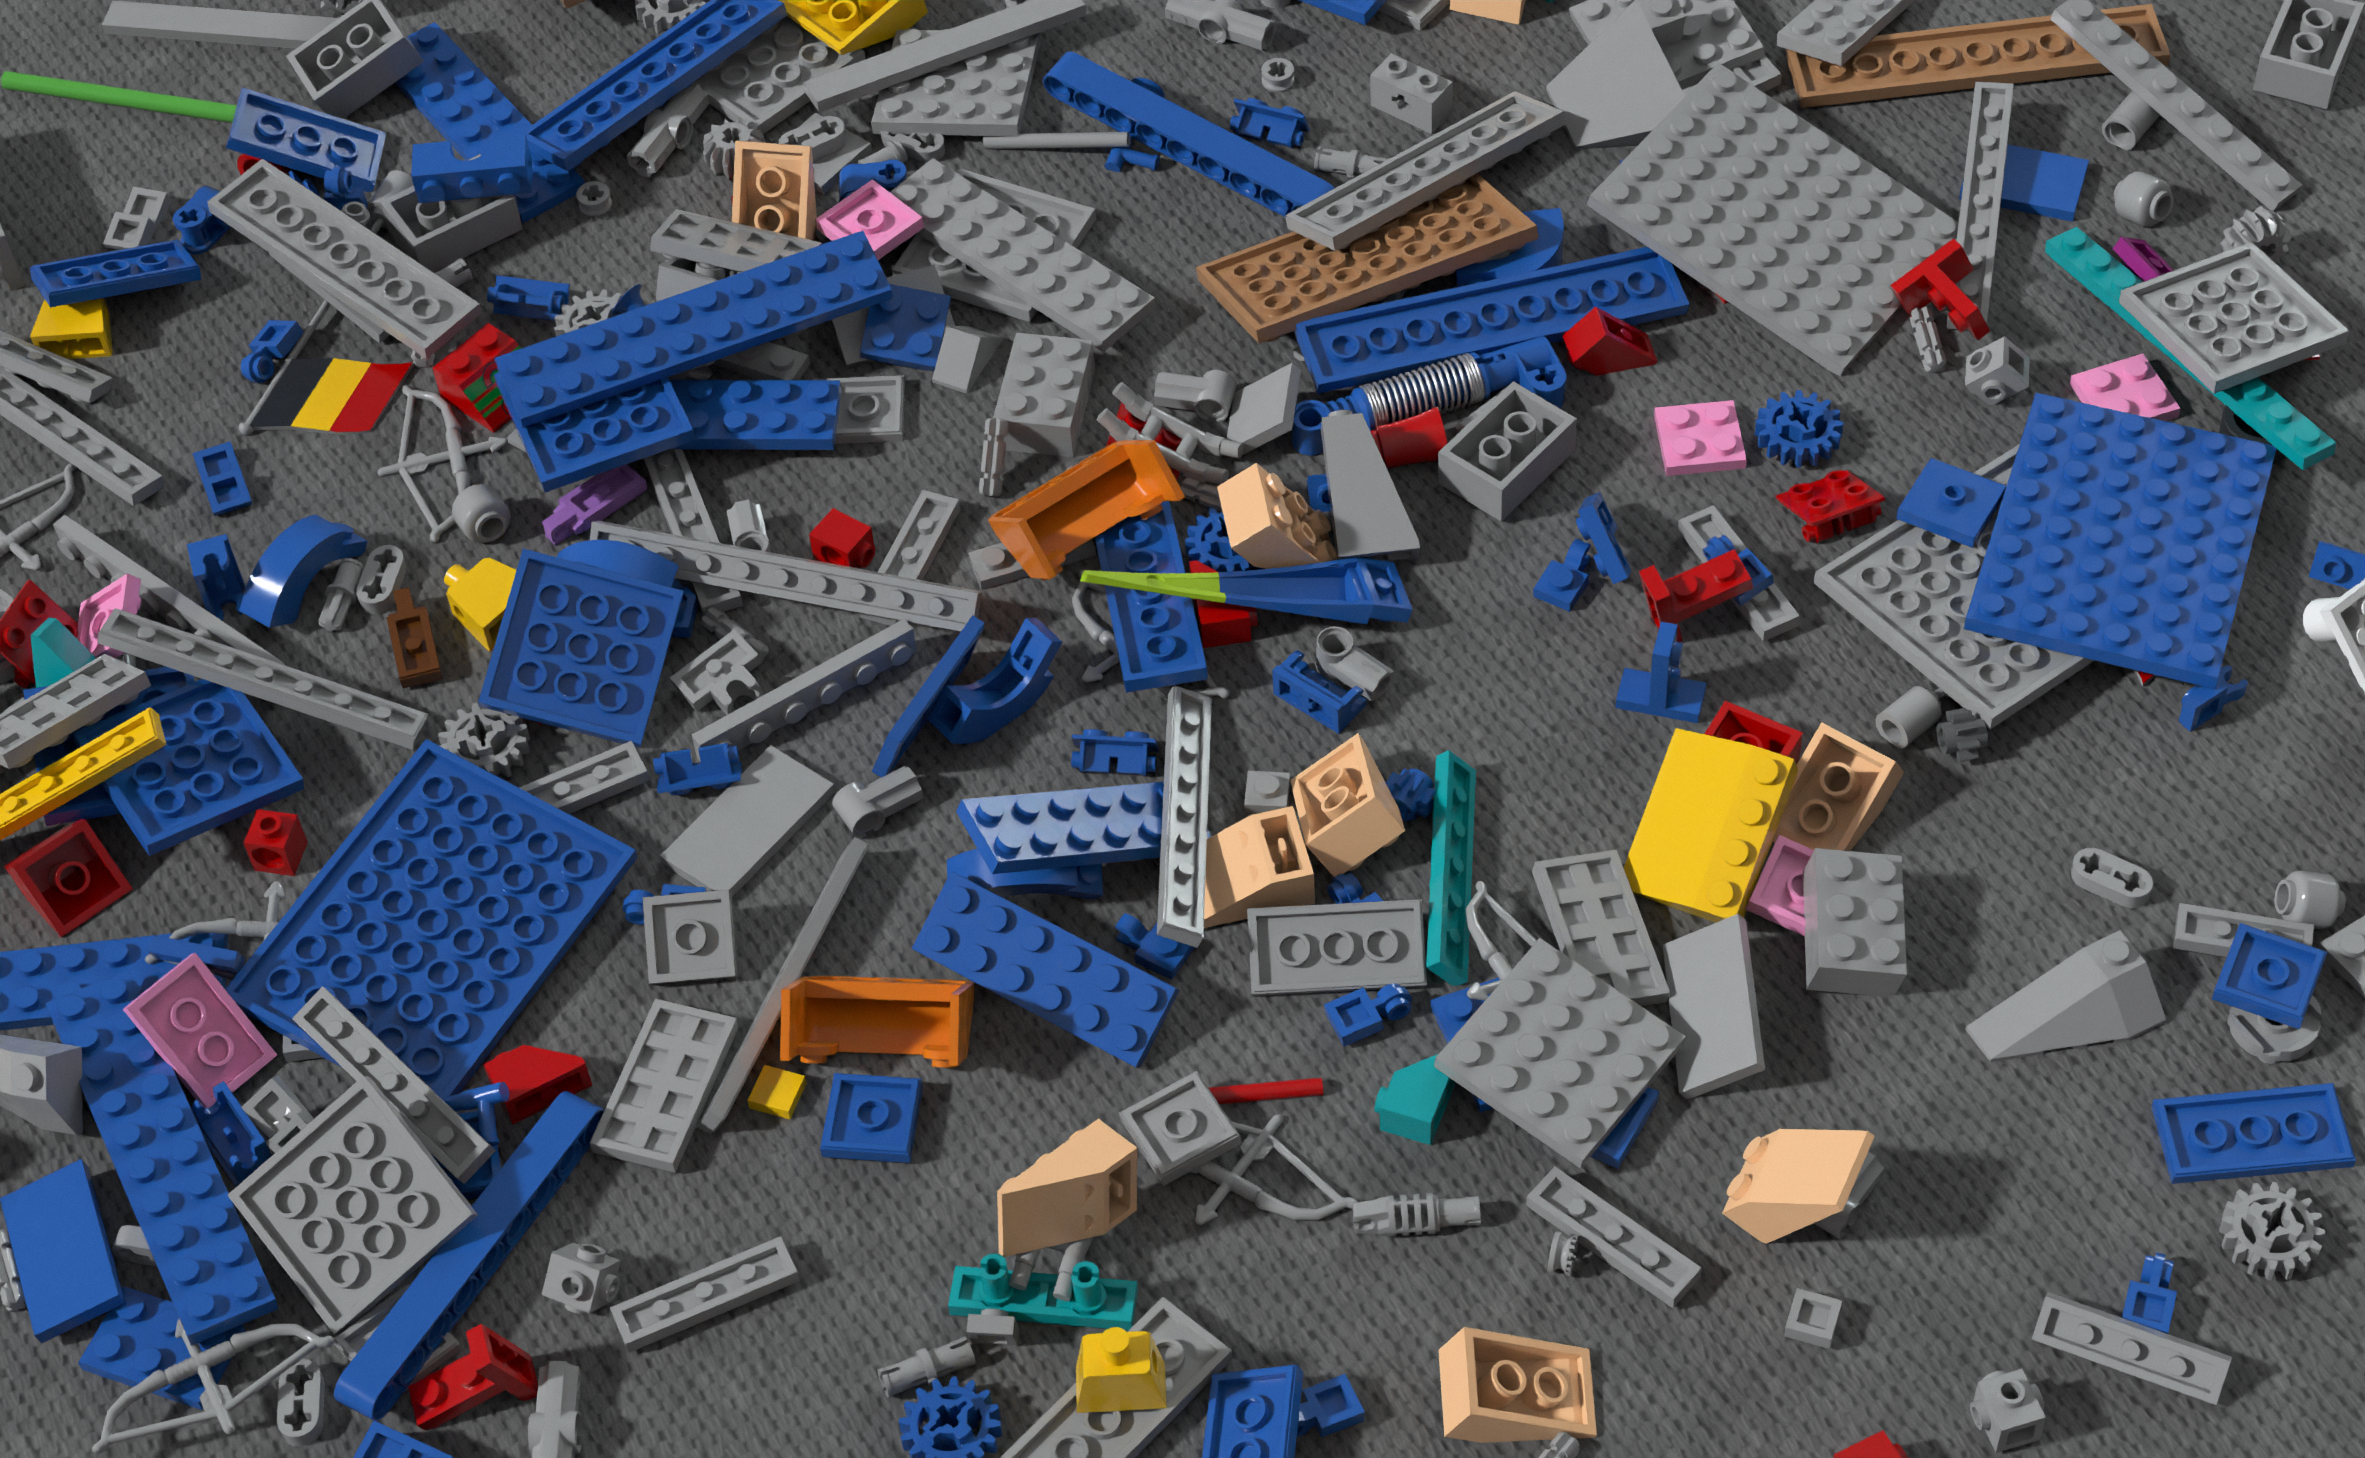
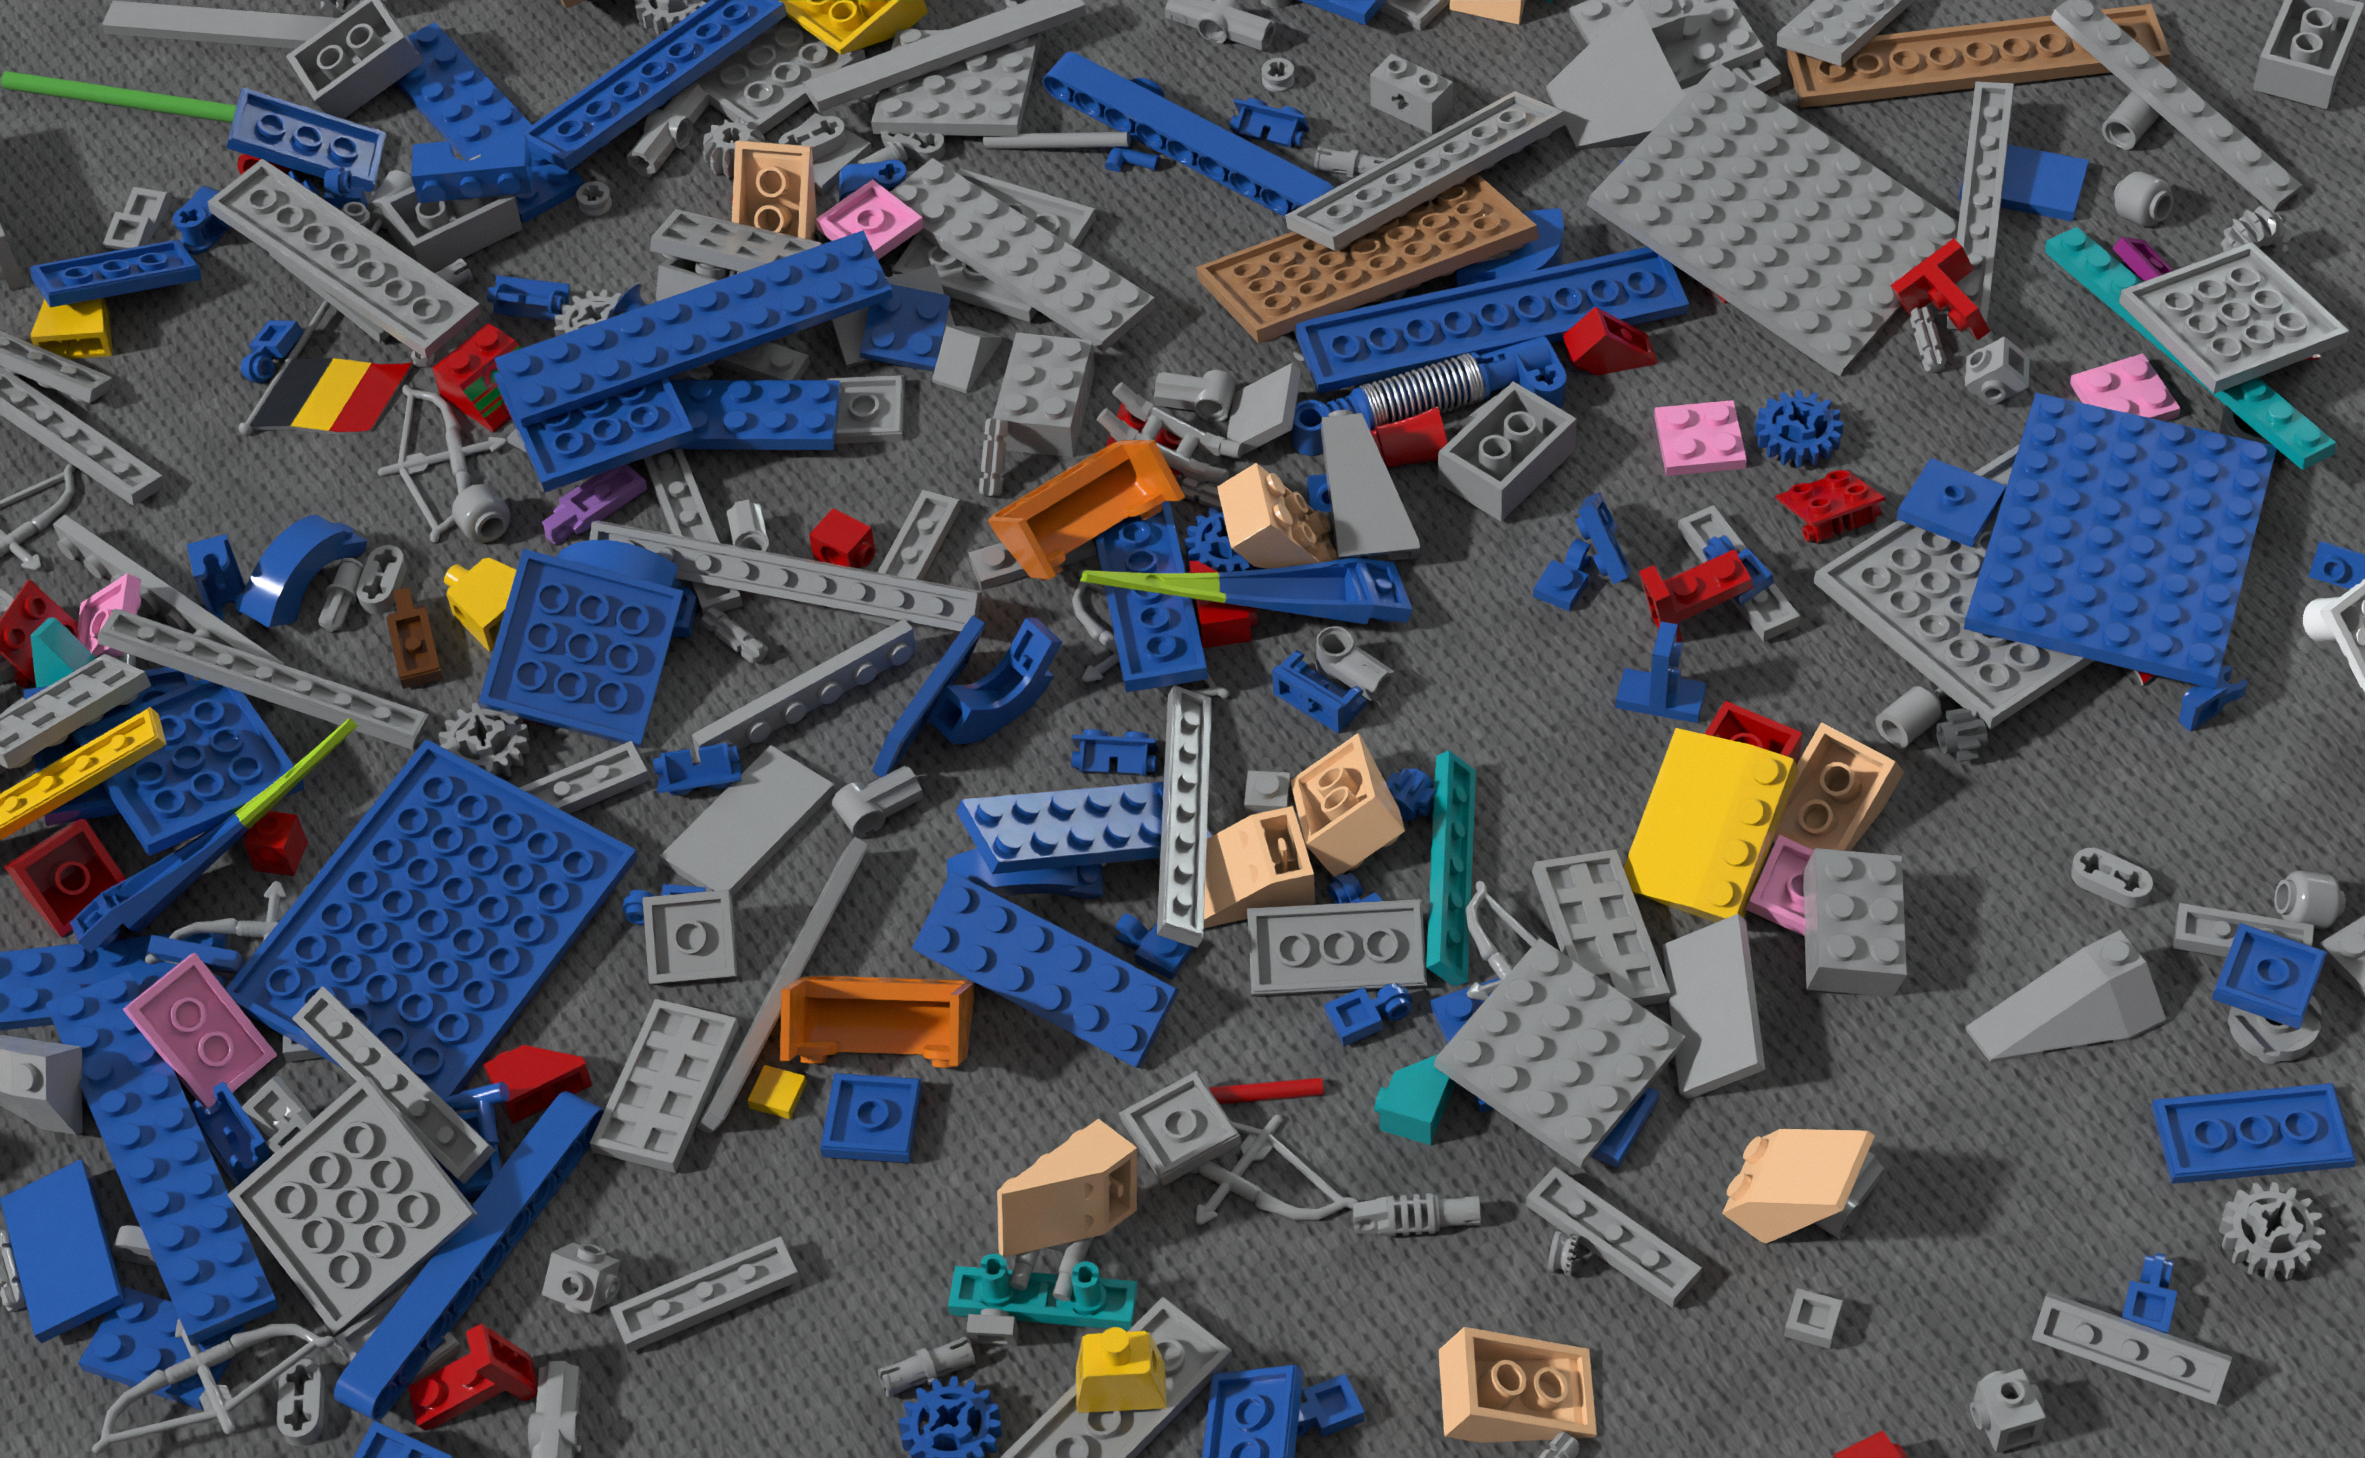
blue slope [193,441,252,516] -> none
light grey plate [670,629,763,715] -> none
none -> blue plate [70,718,358,953]

